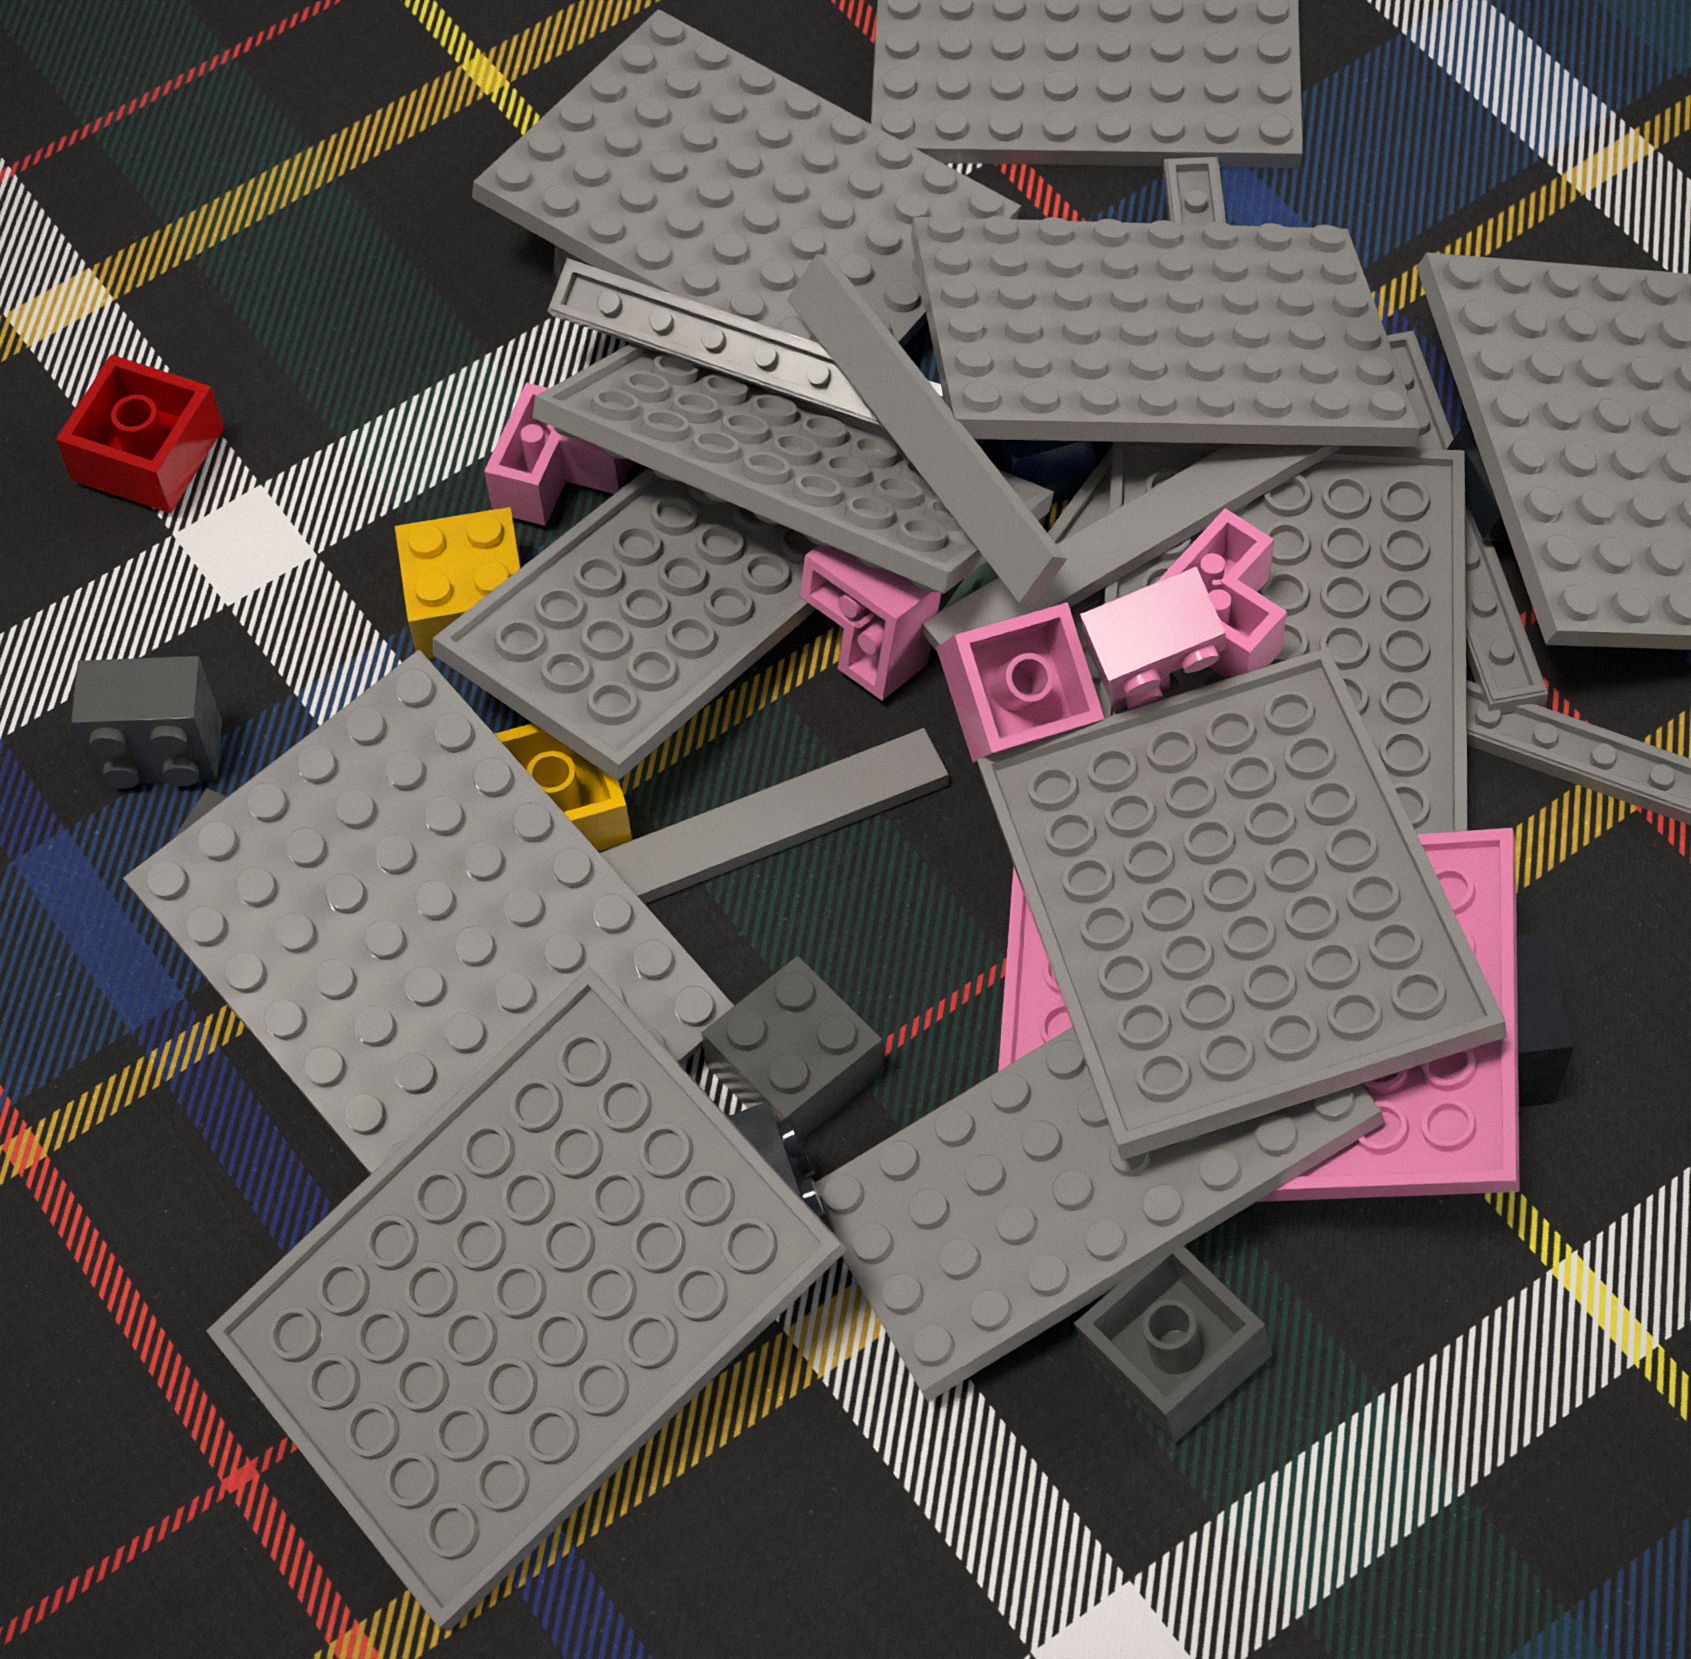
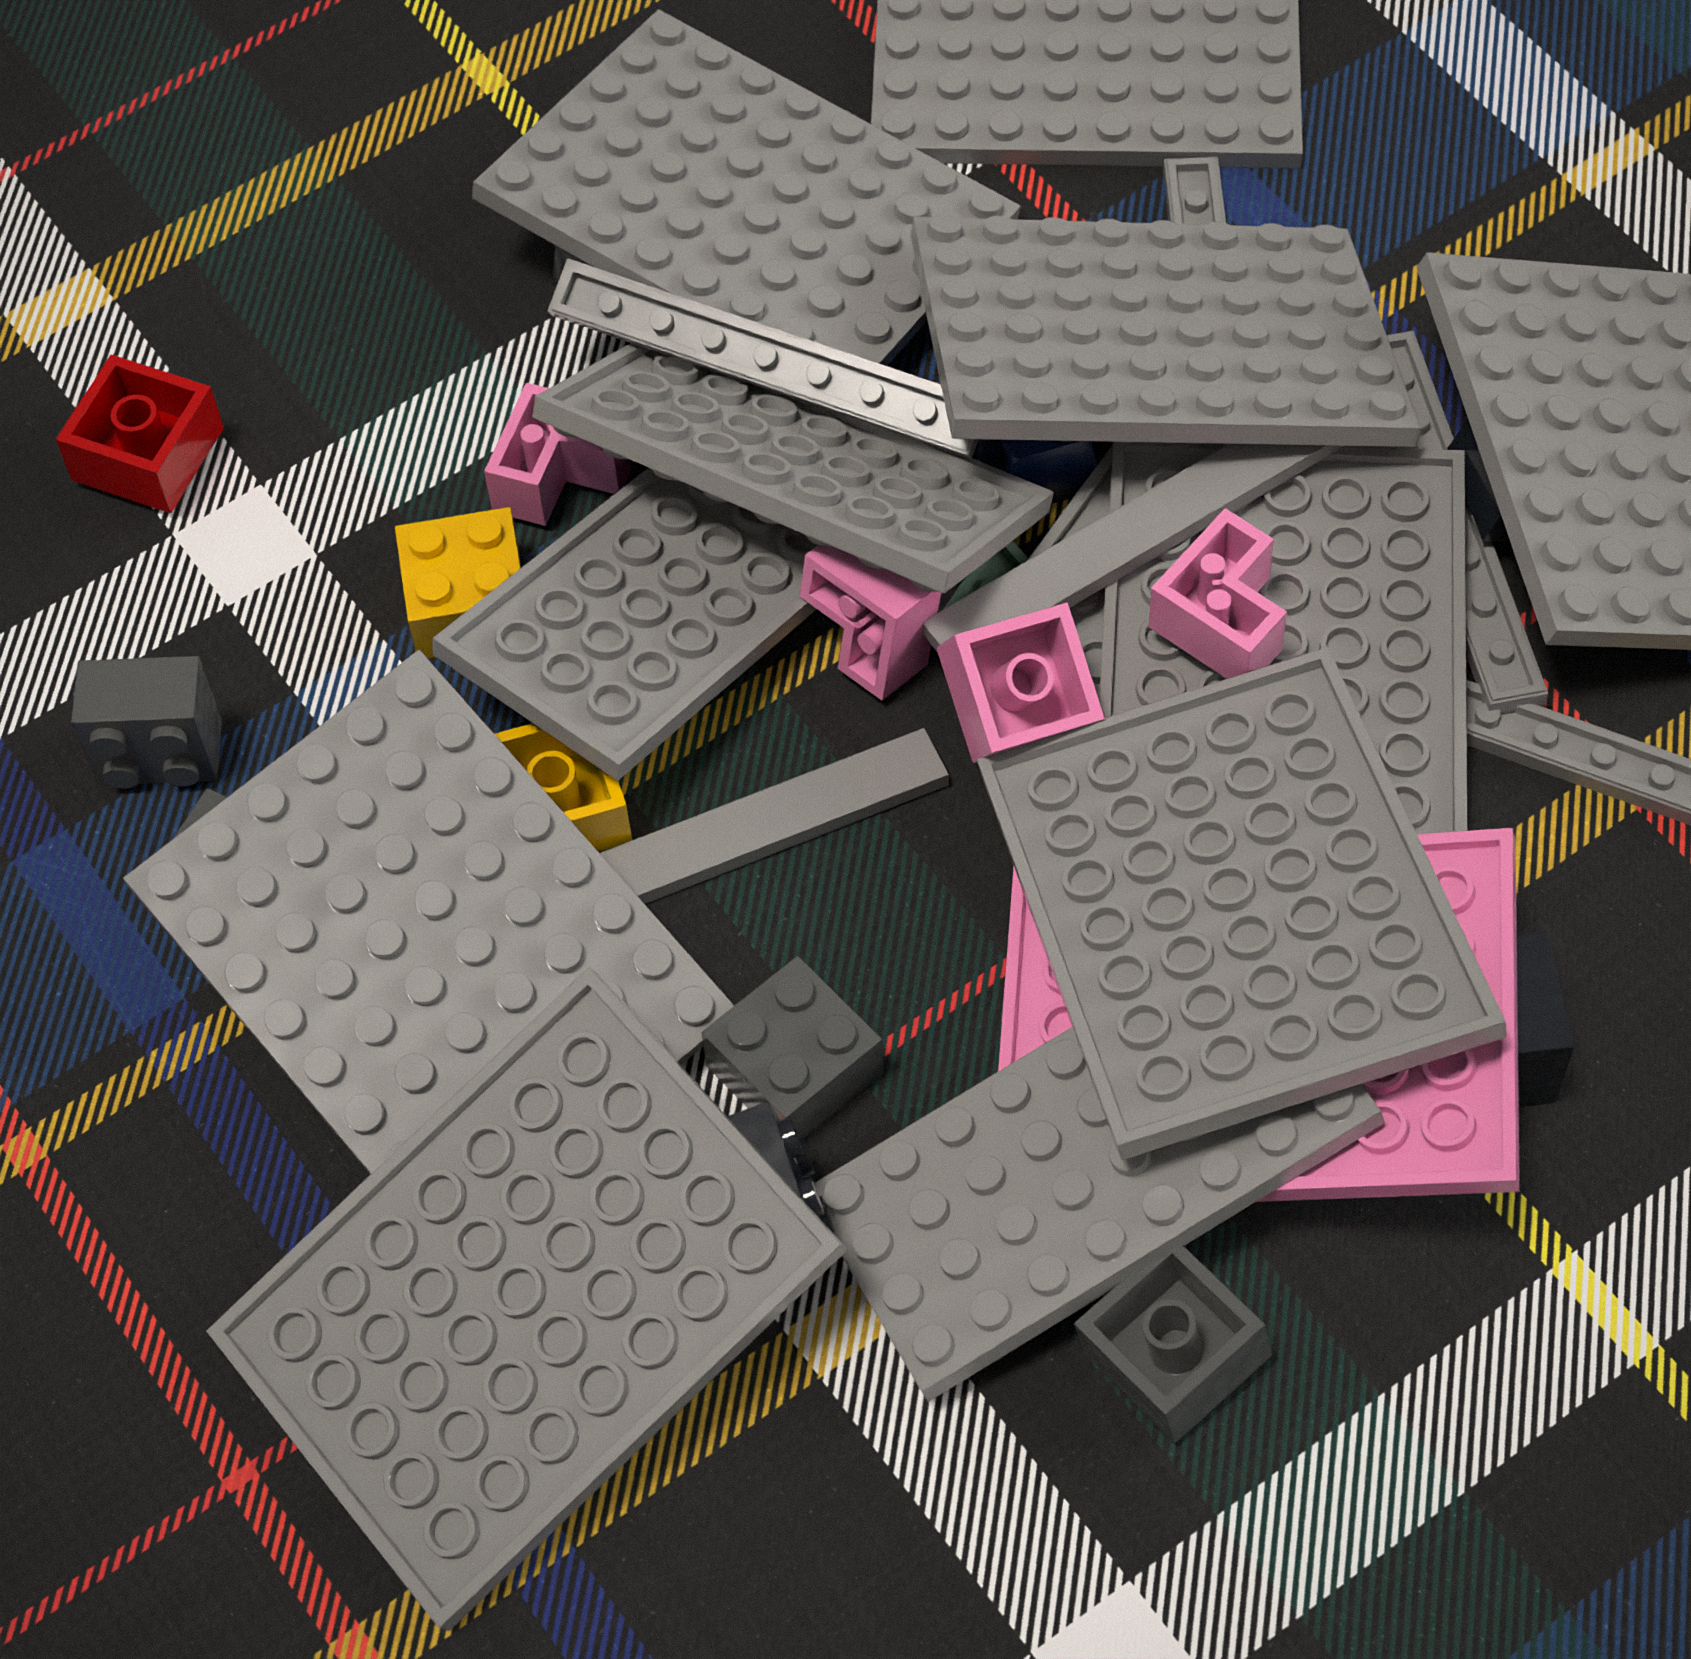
light grey tile [787,254,1067,605] -> none
bright pink brick [1080,567,1227,712] -> none

